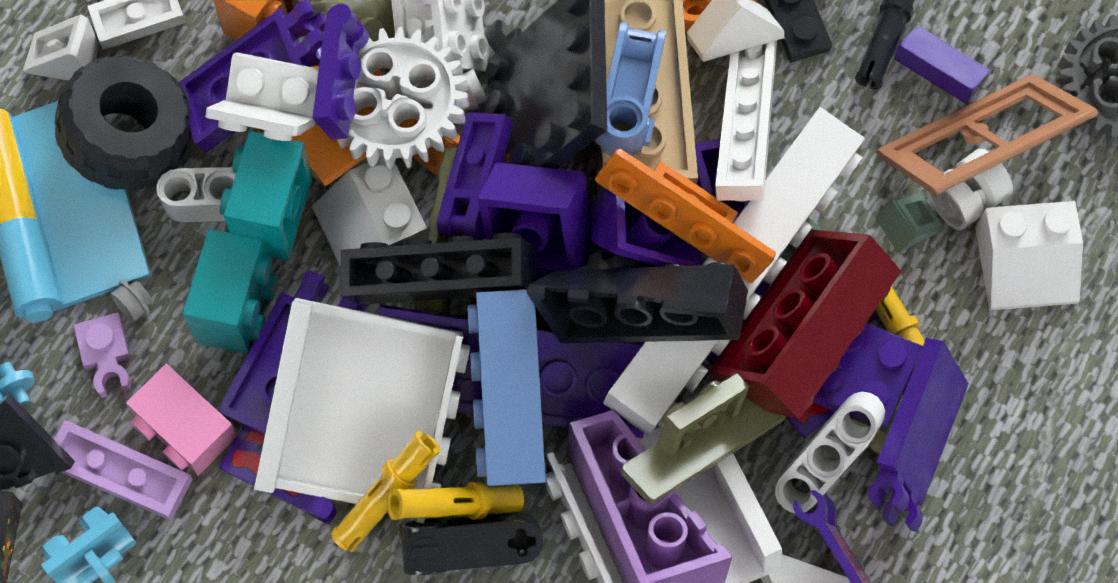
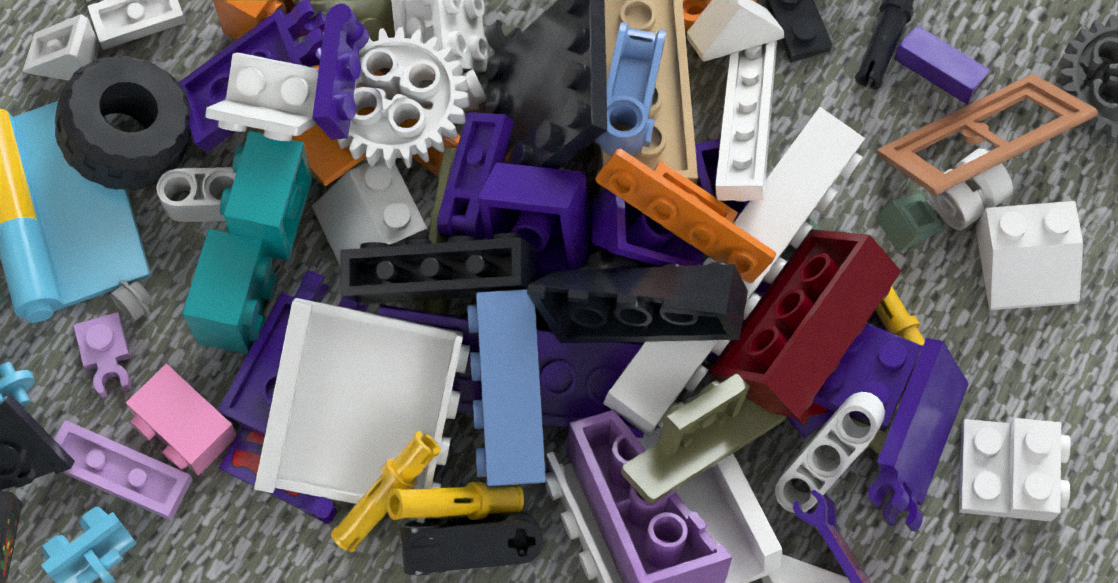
none -> white plate [959,418,1070,521]

